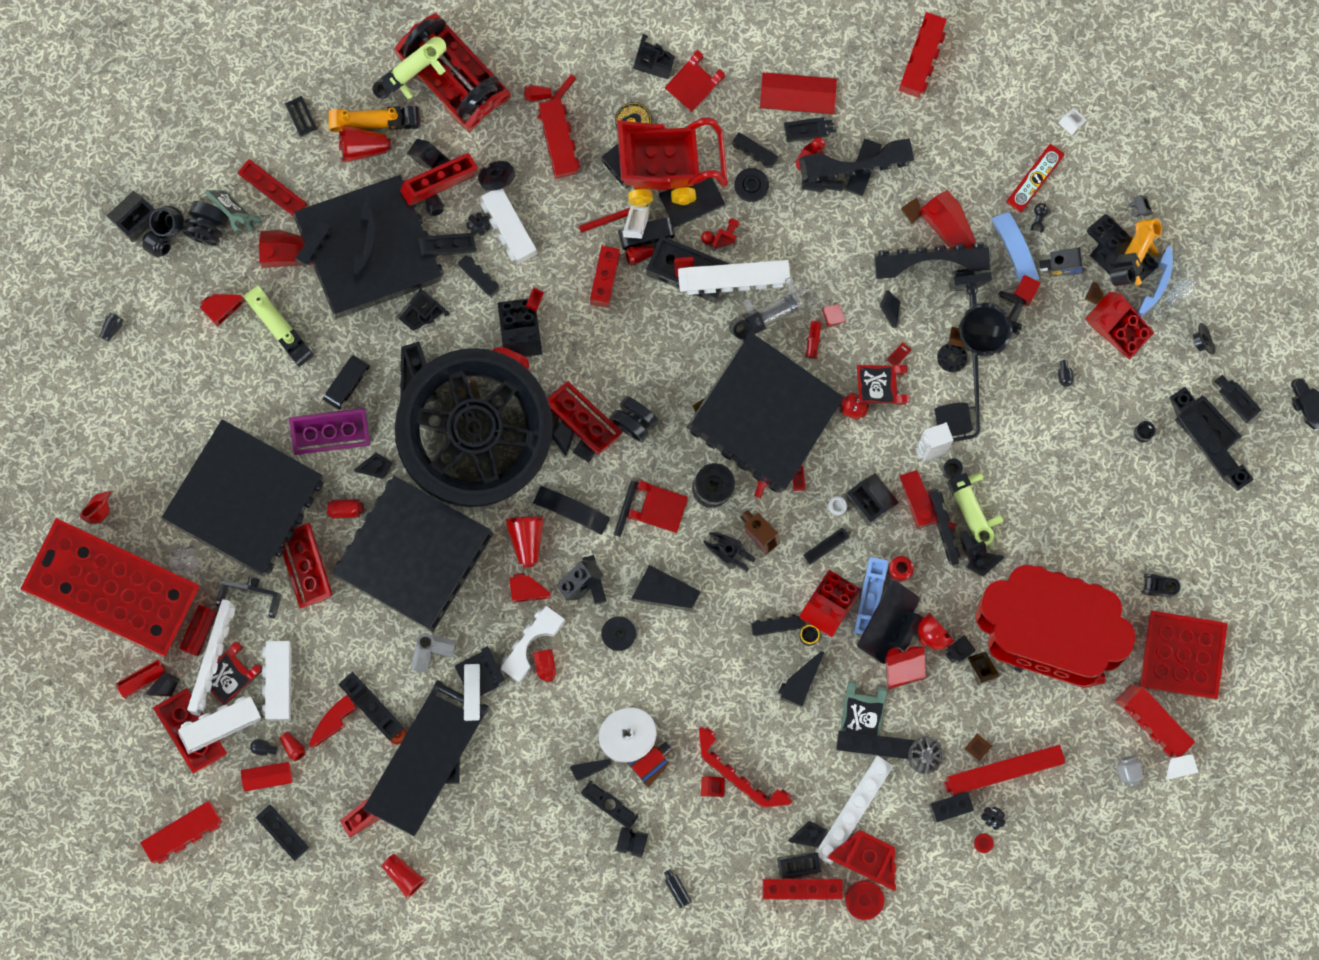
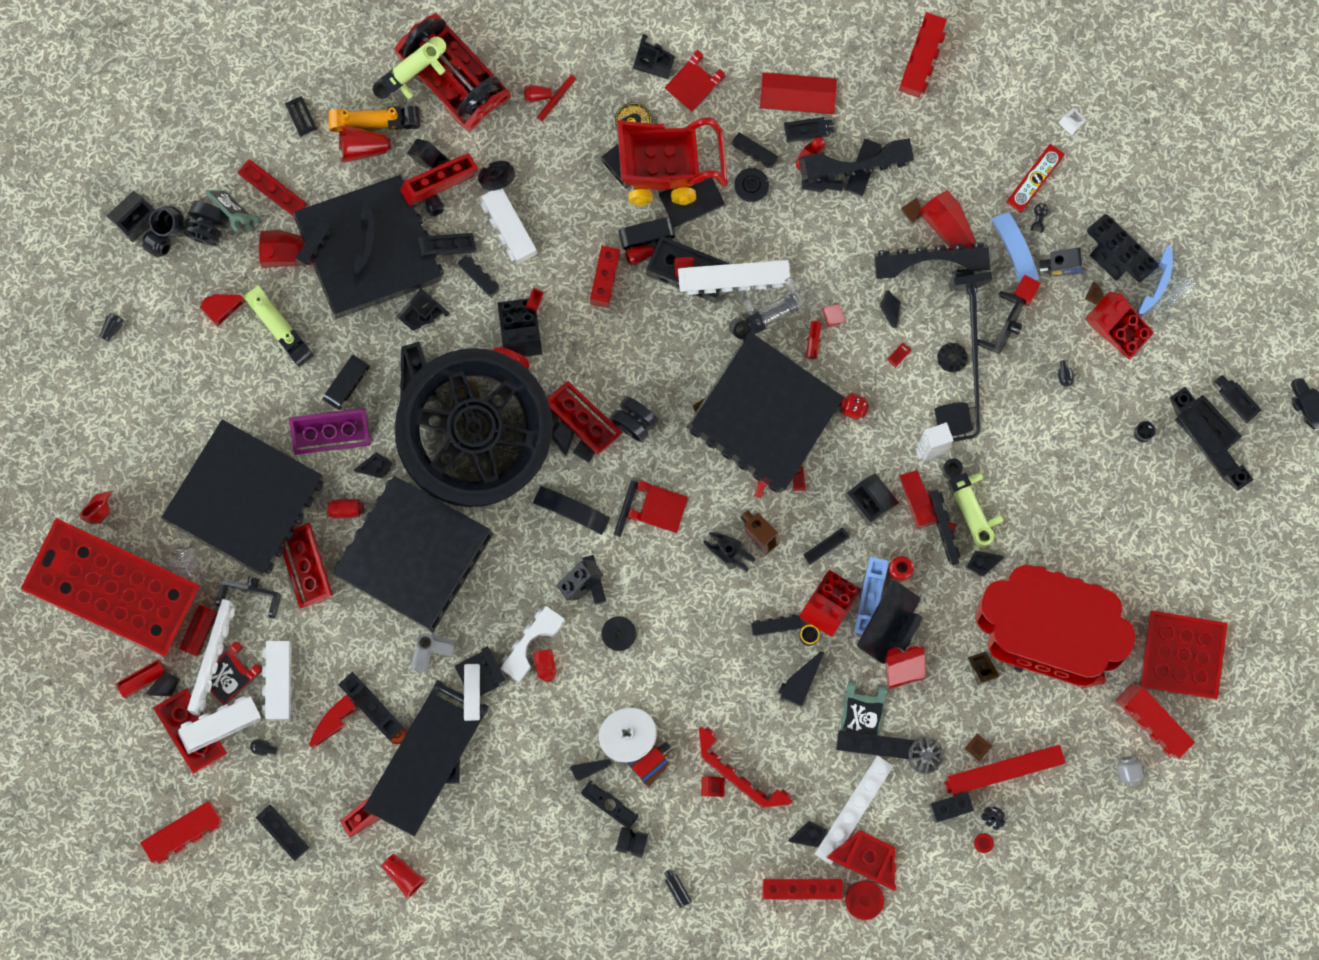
red piece [241,762,293,792] -> none
red cone [279,732,306,761] -> none
black plant [466,212,490,236] -> none
red cone [505,515,544,568] -> none
red slope [509,573,551,603] -> none
red brick [538,99,580,179] -> none
red bar [579,208,630,233] -> none
white tile [623,206,650,239] -> none
black wedge [631,565,701,611] -> none
black wheel [692,463,735,508] -> none
red piece [701,218,739,251] -> none
black slope [777,852,821,879] -> none
white tile [828,496,848,516] -> none
flag [857,365,910,405] -> none
red cylinder [917,612,954,651] -> none
black bracket [945,635,976,665] -> none
reddish brown tile [948,327,965,348] -> none
black piece [958,303,1012,356] -> none
black bracket [960,530,987,561] -> none
piece [1110,219,1162,286] -> none
black tile [1129,195,1153,217] -> none
black piece [1141,574,1181,598] -> none
white sticker [1166,754,1199,780] -> none
black piece [1193,323,1216,355] -> none

